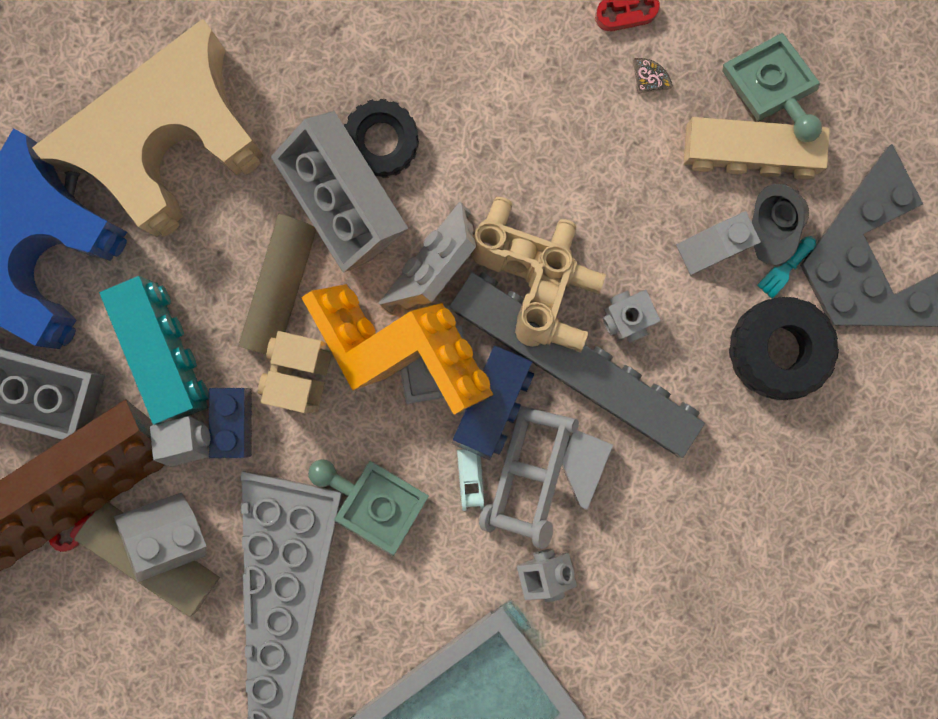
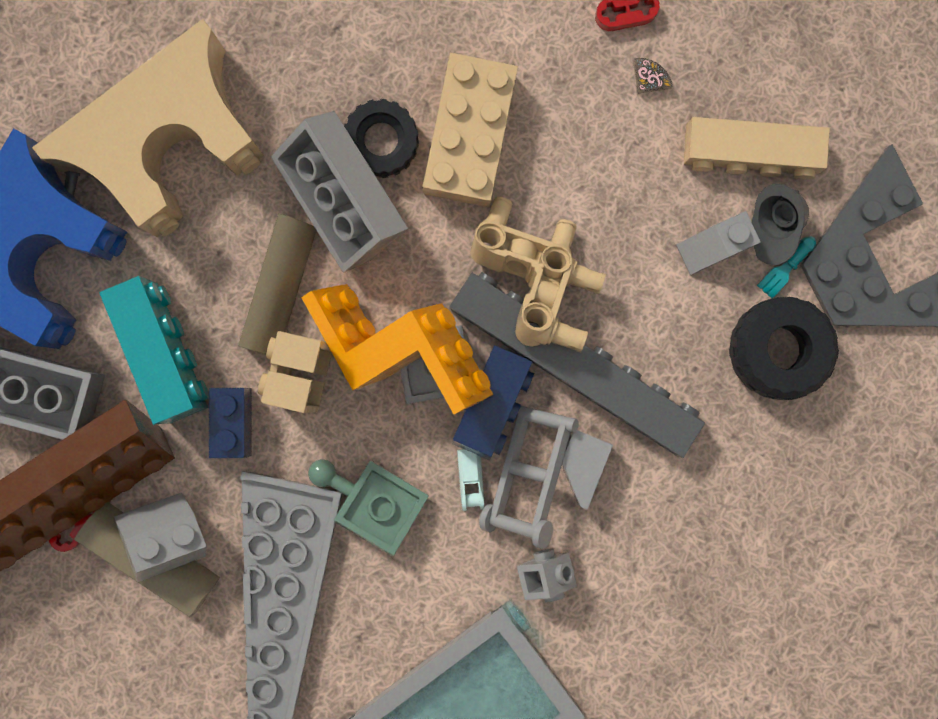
light grey brick [150,416,211,467] -> none
light grey wing [378,202,476,312] -> none
light grey brick [602,290,661,343] -> none
sand green plate [722,33,822,142] -> none
none -> tan brick [423,52,518,208]

